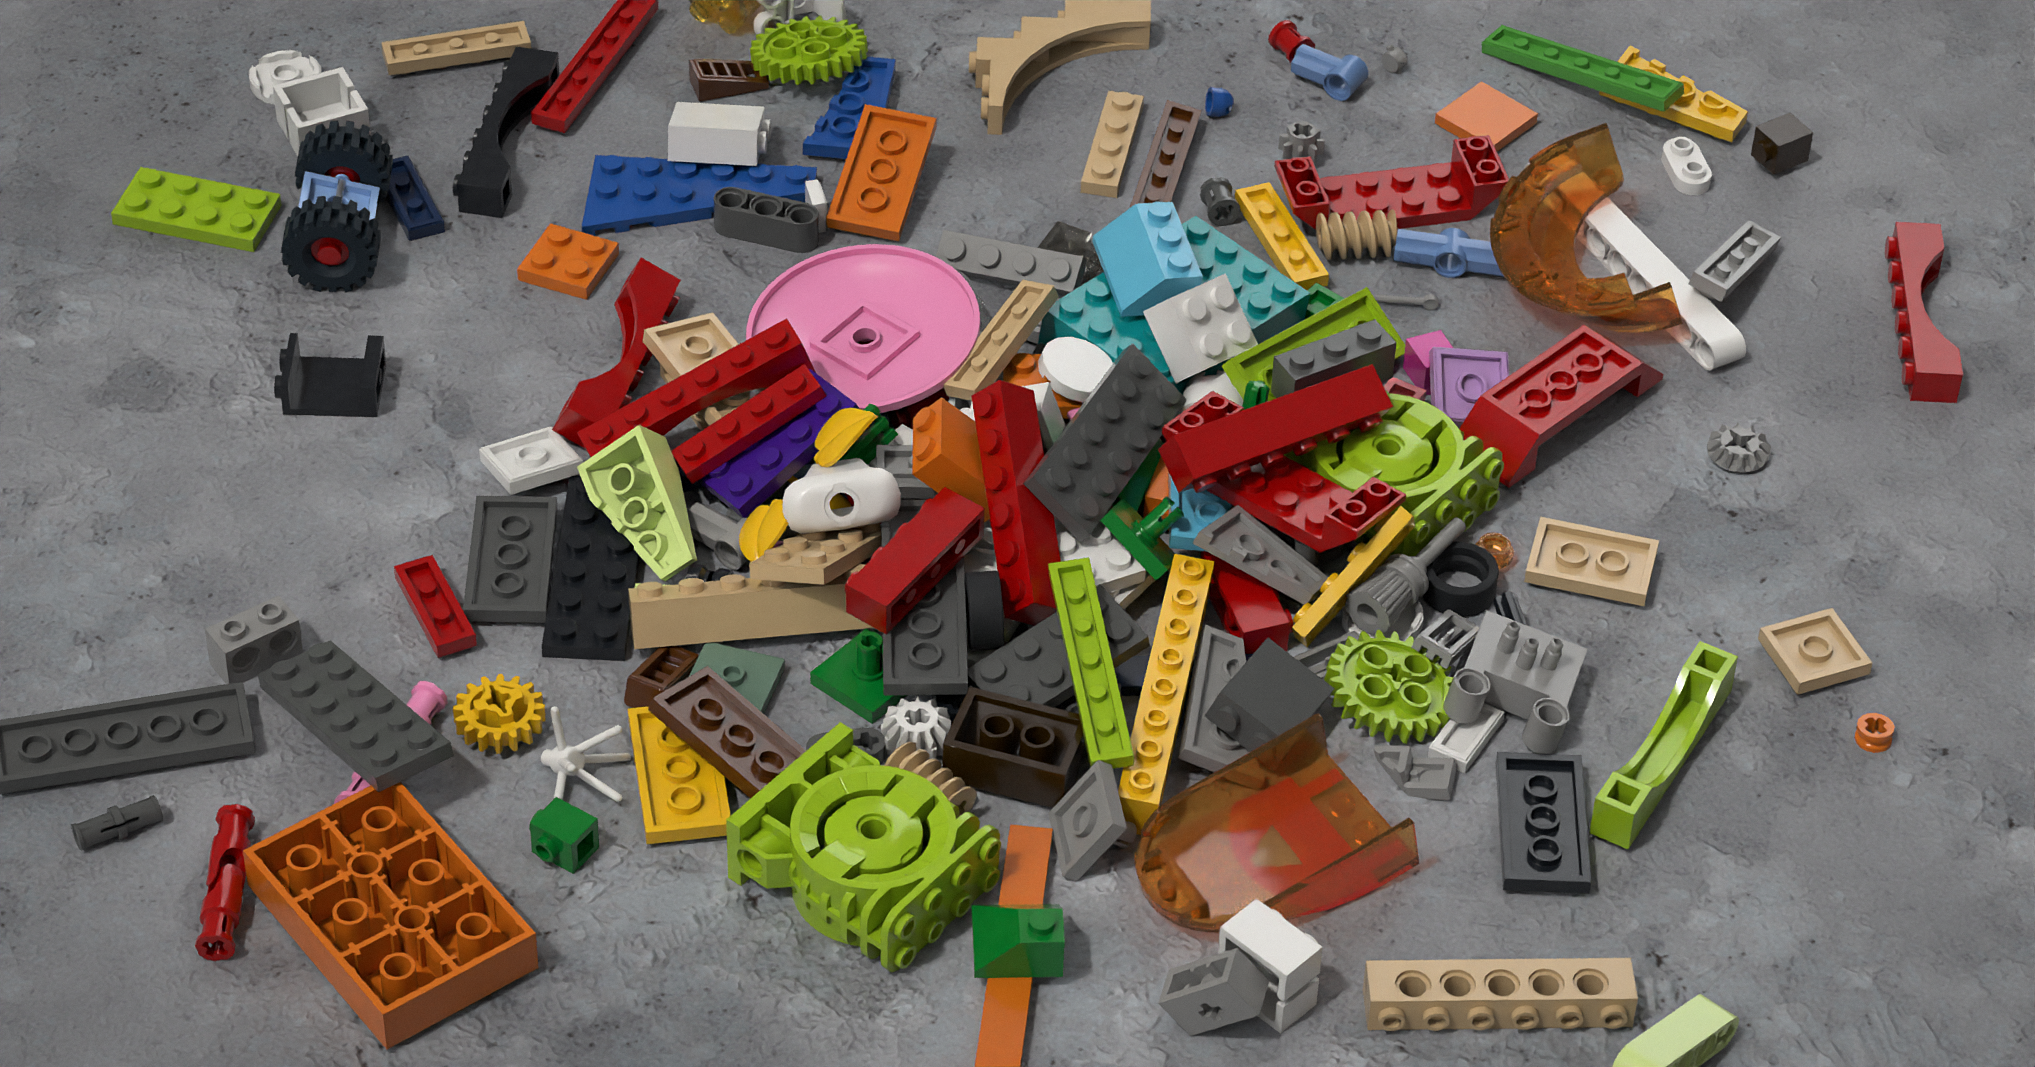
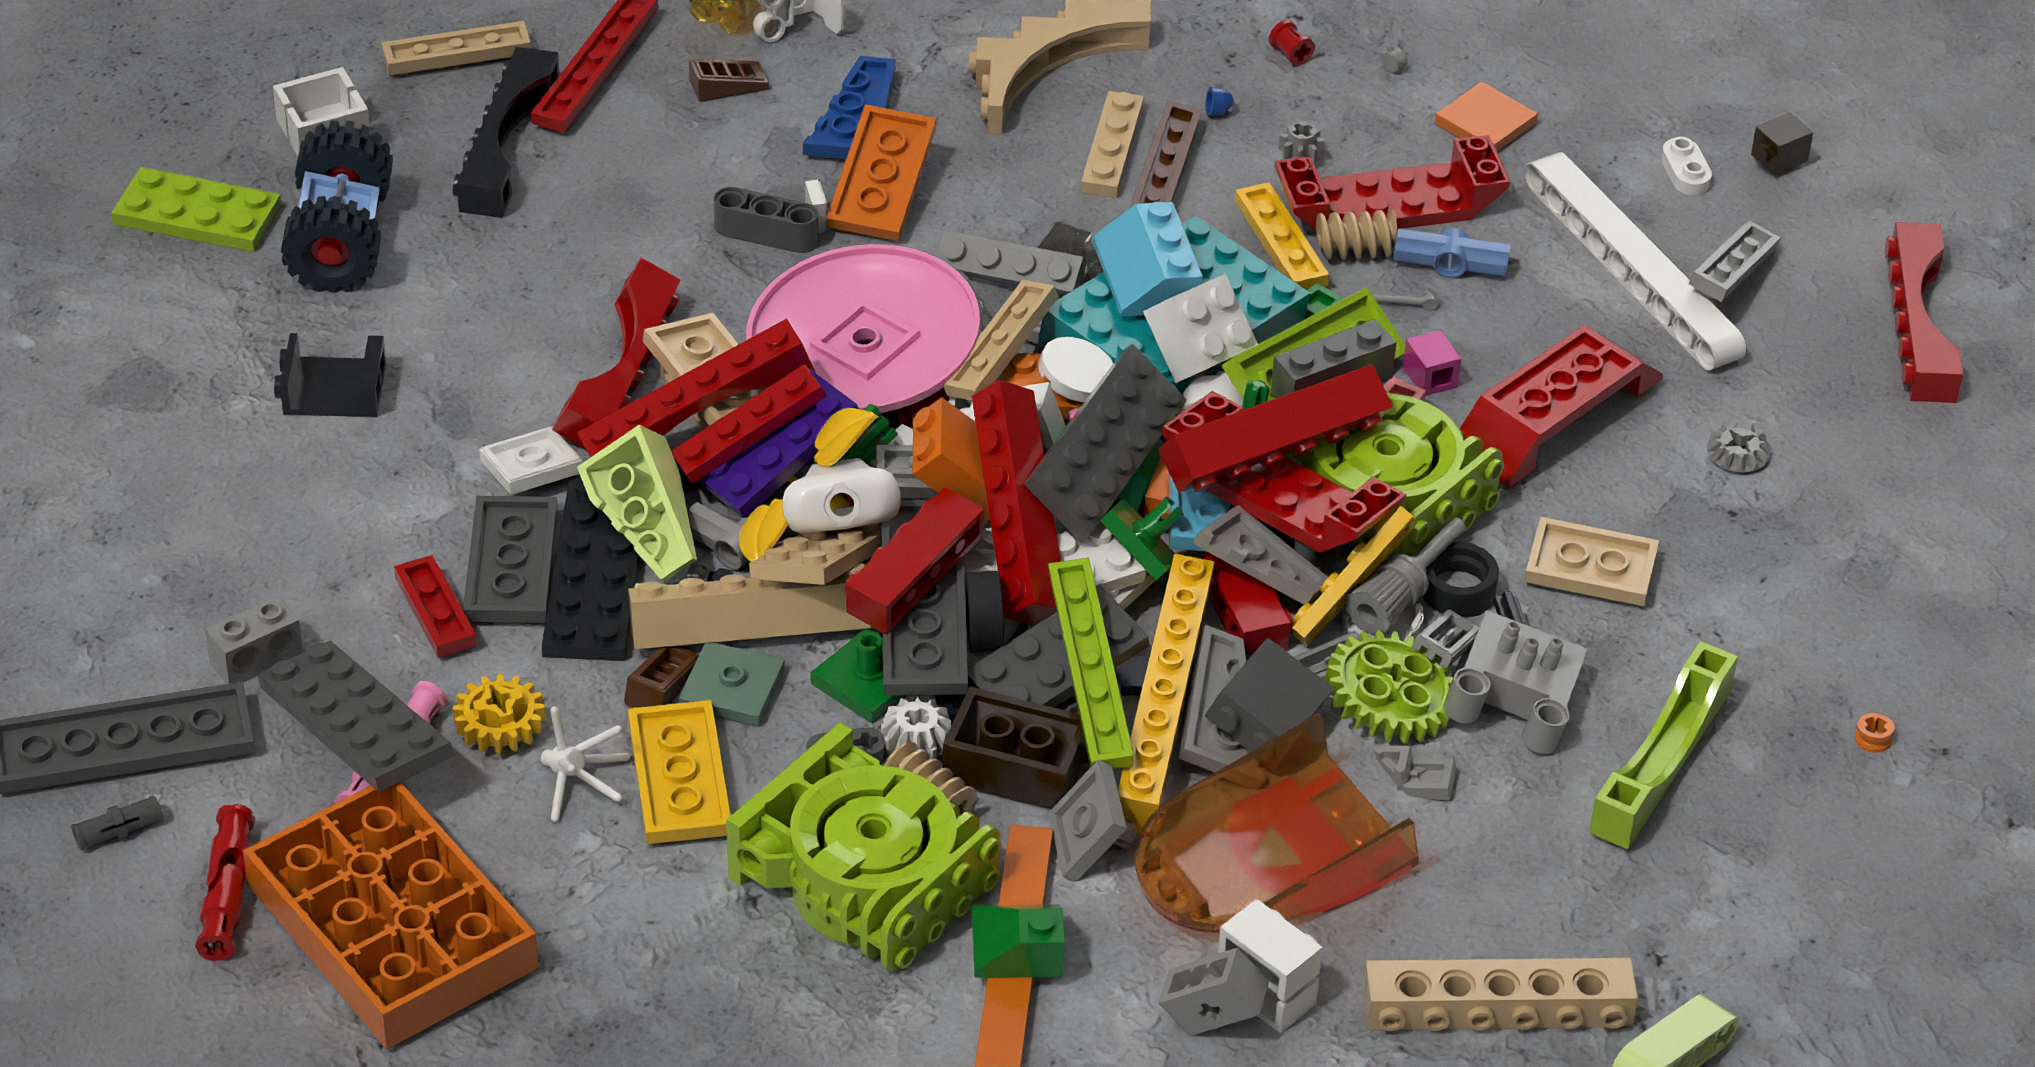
white tile [249,50,322,105] -> none
dark blue tile [386,156,445,241] -> none
orange plate [517,223,619,300] -> none
green brick [529,797,599,874] -> none
blue wing [582,155,817,236] -> none
reddish brown plate [648,666,807,798] -> none
white brick [668,102,771,166] -> none
lime gear [750,16,868,85] -> none
dark grey bush [1200,177,1241,226] -> none
medium blue piece [1291,44,1369,101] -> none
white tile [1428,703,1505,774] -> none
lavender tile [1429,347,1509,426] -> none
clear orange plate [1475,532,1514,569] -> none
bright green tile [1481,25,1684,112] -> none
clear orange windscreen [1490,123,1683,333] -> none
black plate [1495,752,1591,894] -> none
yellow wing [1599,45,1748,142] -> none
tan plate [1758,608,1872,695] -> none

